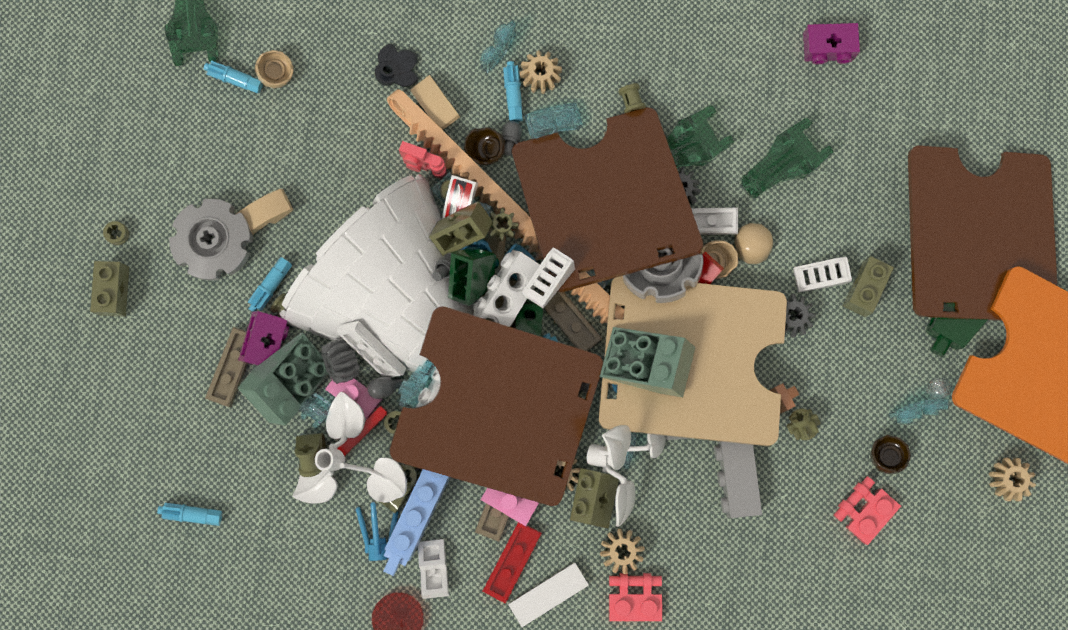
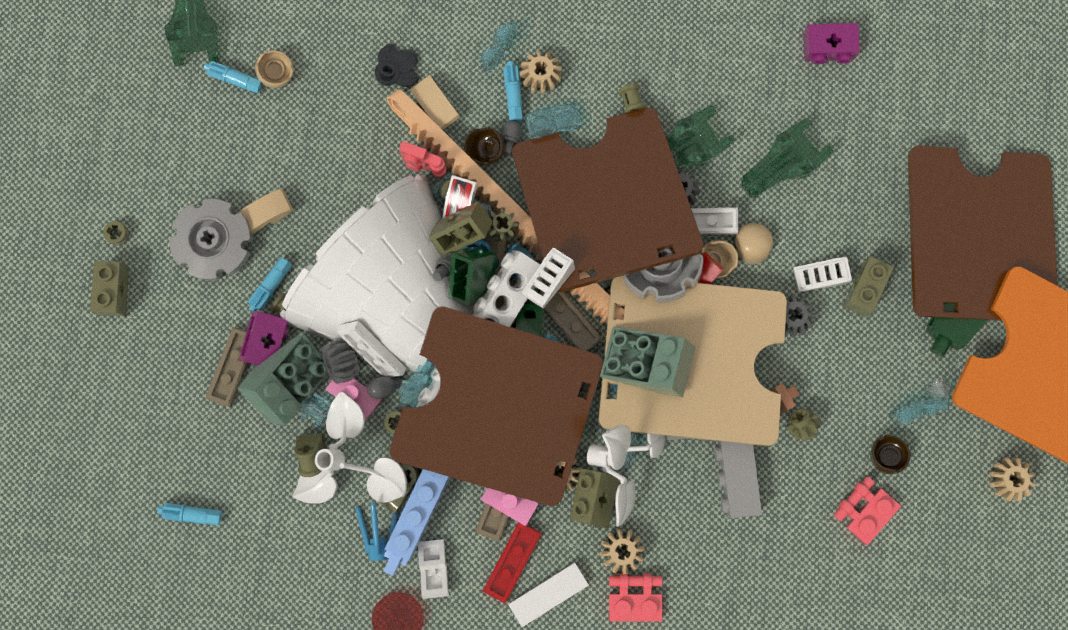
red tile [337,406,388,456] -> none

